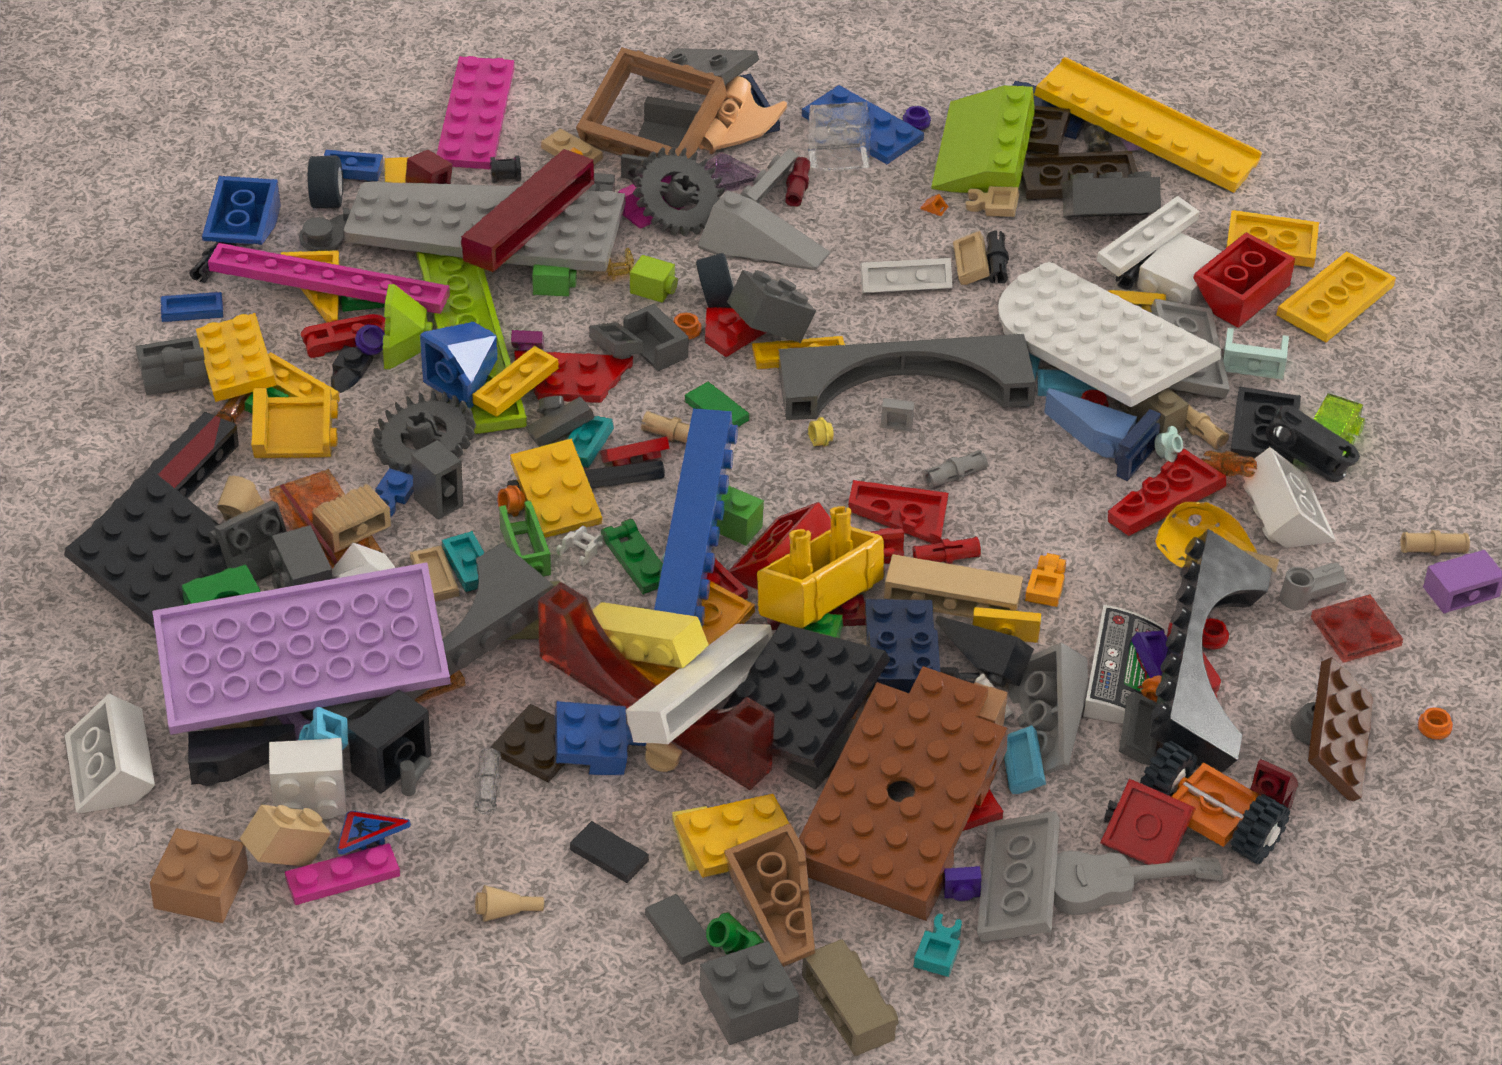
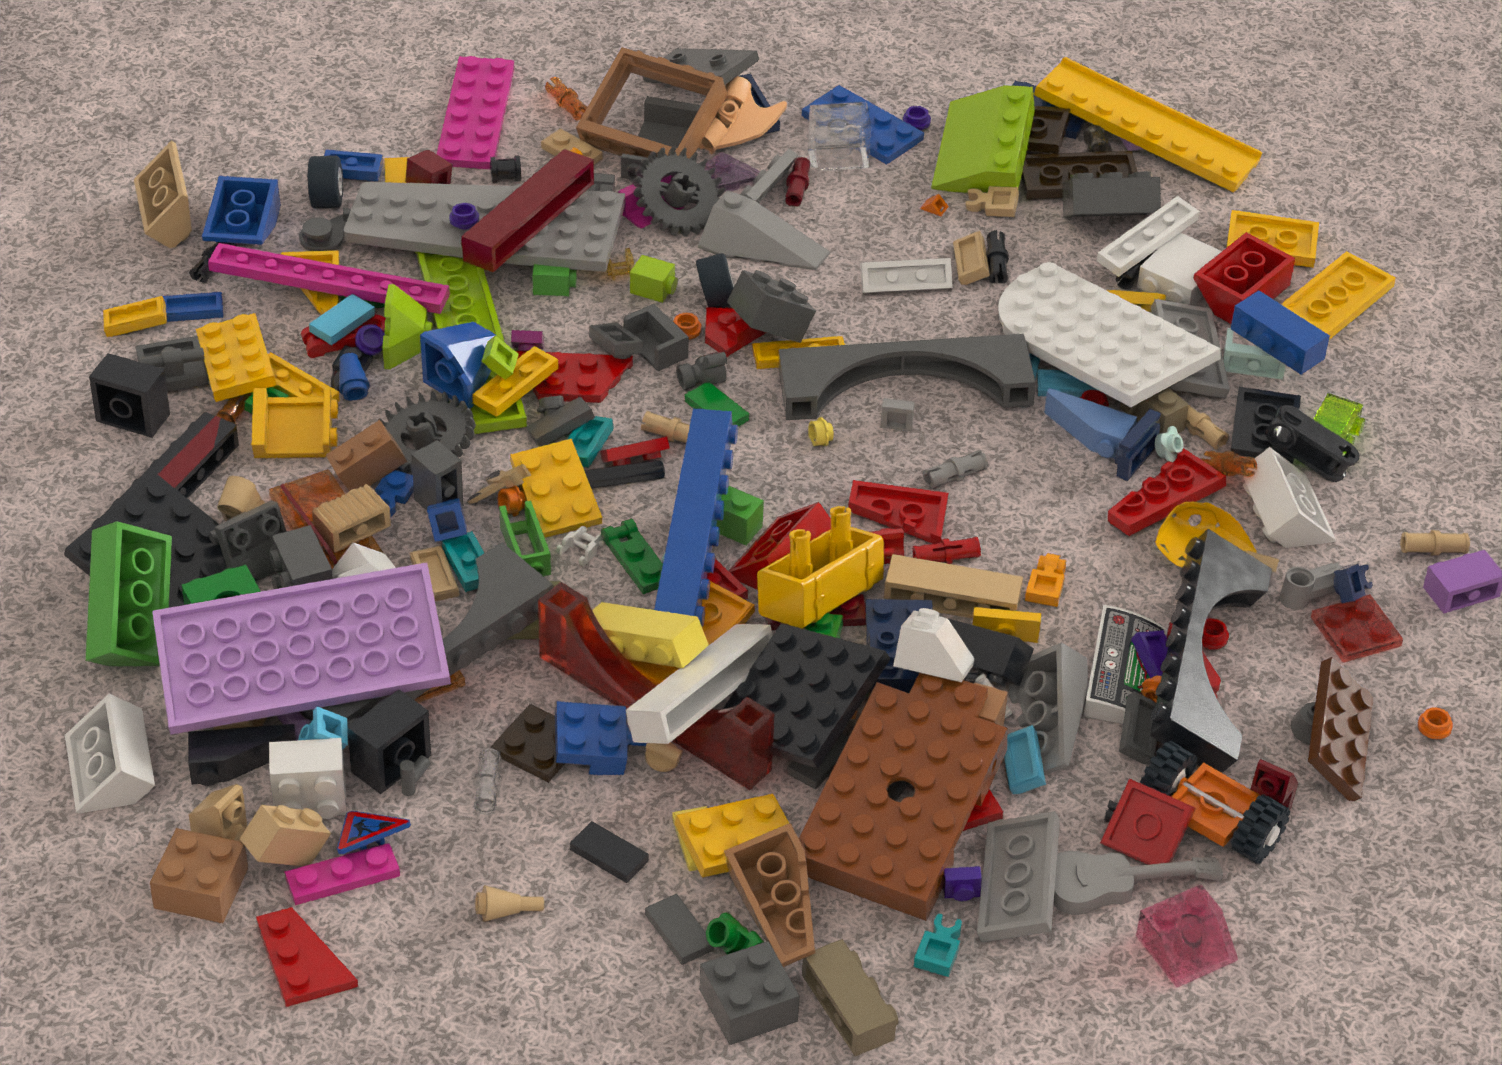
none -> bright green slope [85,521,172,666]
none -> black brick [89,353,170,438]
none -> yellow plate [103,296,167,337]
none -> tan slope [134,141,192,248]
none -> tan slope [189,784,247,842]
none -> red wing [256,907,358,1007]
none -> medium azure tile [309,294,375,345]
none -> medium nougat brick [326,420,408,491]
none -> blue cone [339,353,370,401]
none -> blue brick [427,498,467,542]
none -> dark purple plate [449,203,479,230]
none -> tan piece [467,464,531,504]
none -> lime plate [482,335,519,380]
none -> clear orange pin [545,77,588,121]
none -> dark grey piece [676,352,727,390]
none -> white slope [893,608,974,682]
none -> clear pink slope [1136,884,1238,988]
none -> blue brick [1231,290,1330,375]
none -> dark blue plate [1334,563,1373,603]

